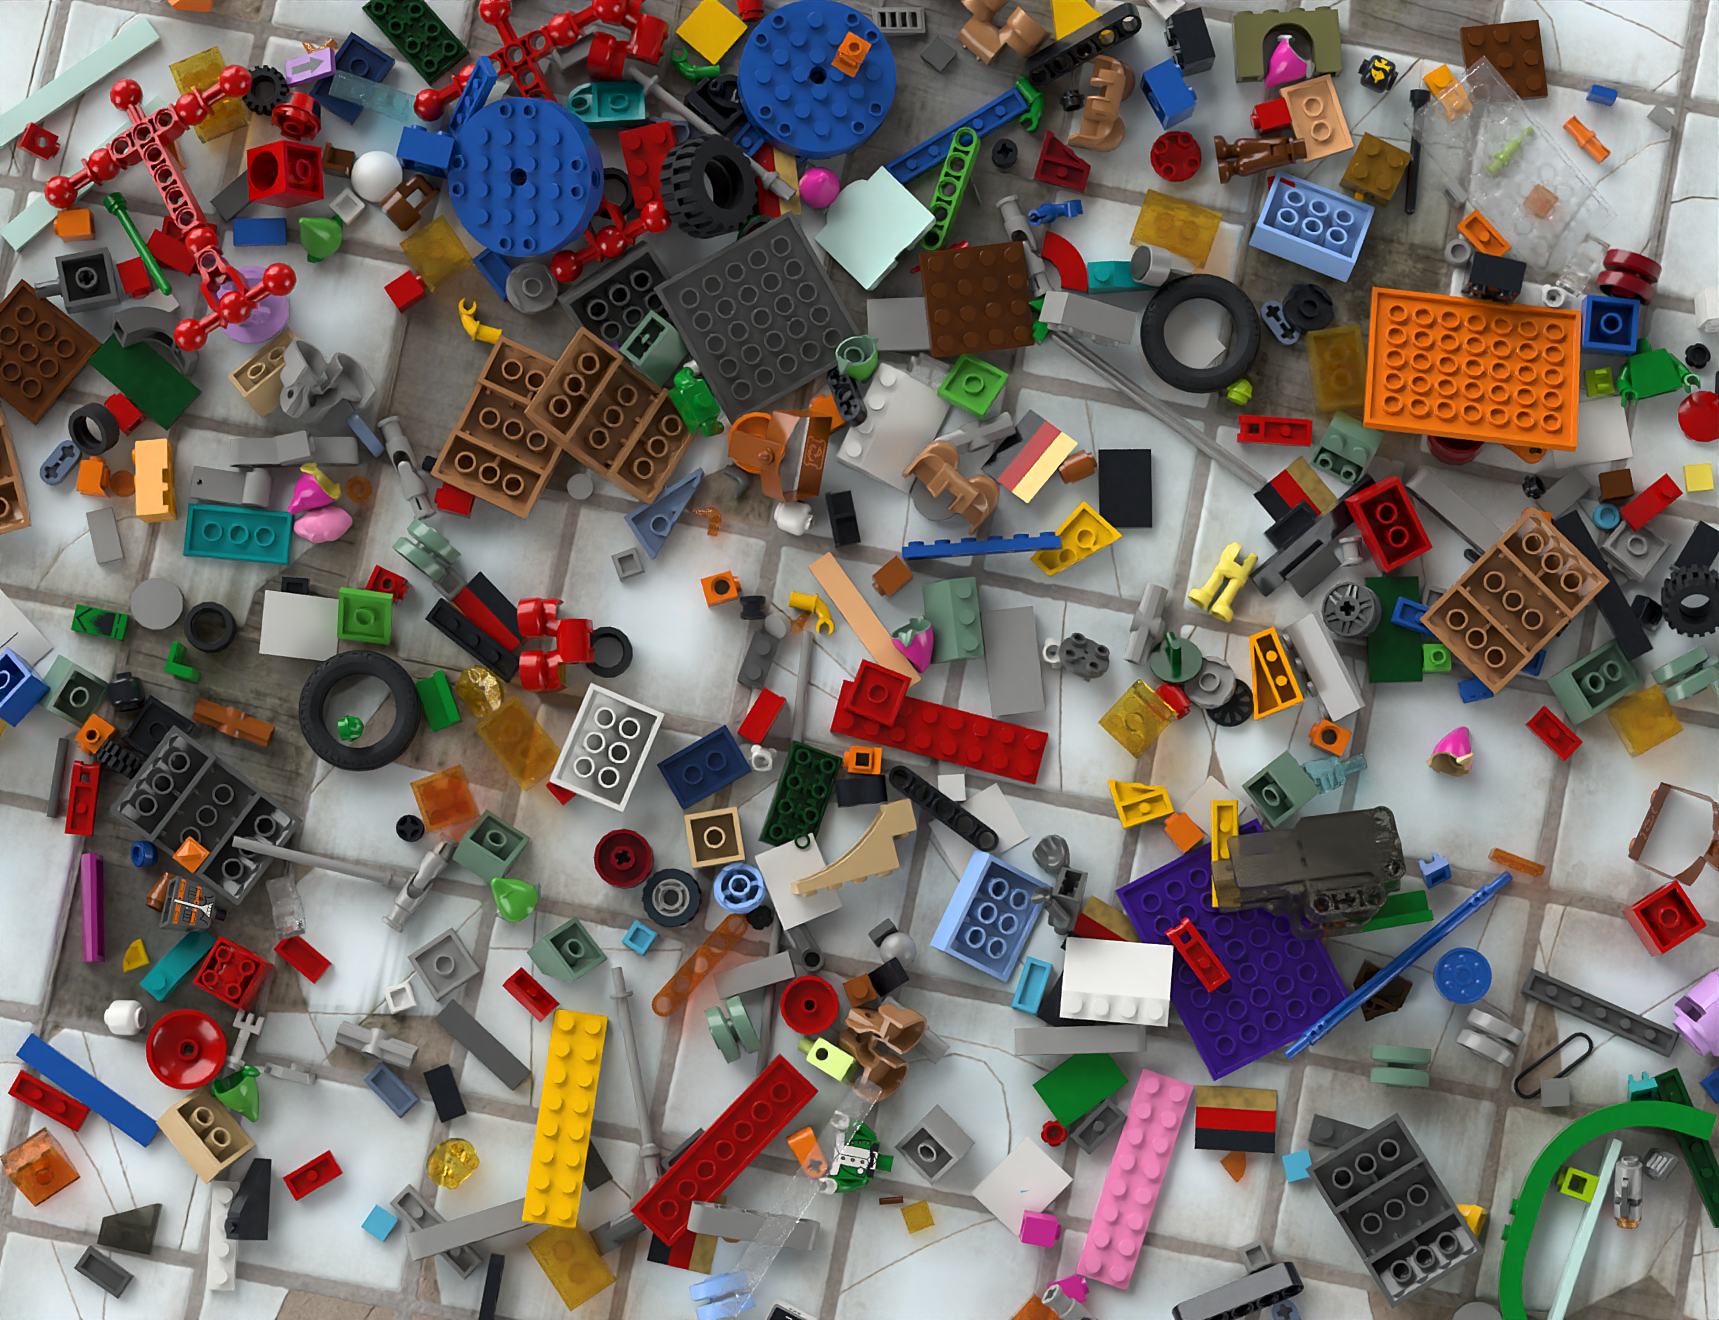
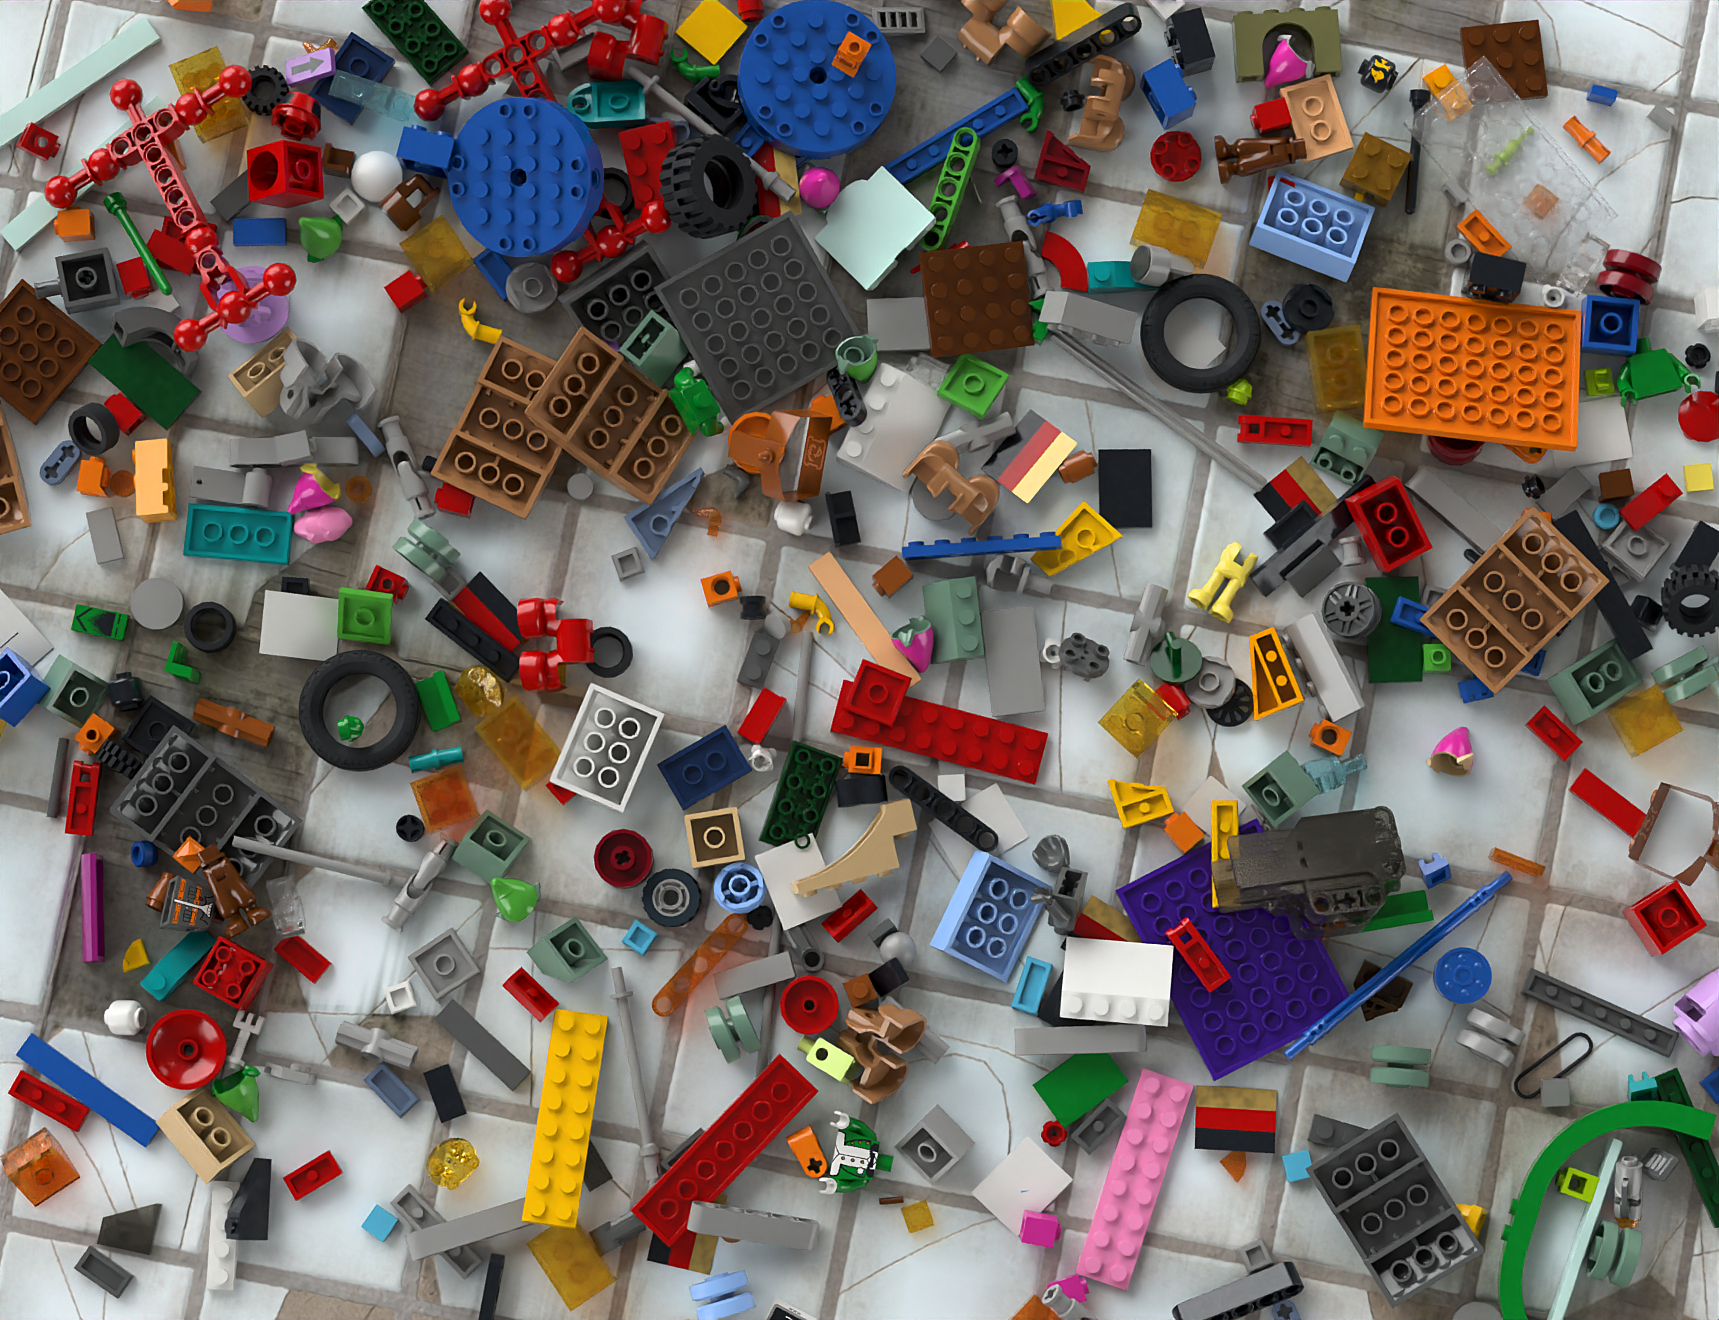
blue tile [447,56,498,140] -> none
clear plate [712,1074,883,1320] -> none
none -> reddish brown piece [197,843,272,940]
none -> teal pin [408,746,464,774]
none -> red plate [821,889,878,943]
none -> light grey piece [986,554,1054,595]
none -> magenta tile [994,165,1037,200]
none -> red tile [1568,768,1646,838]
none -> sand green wheel [1586,1220,1642,1288]

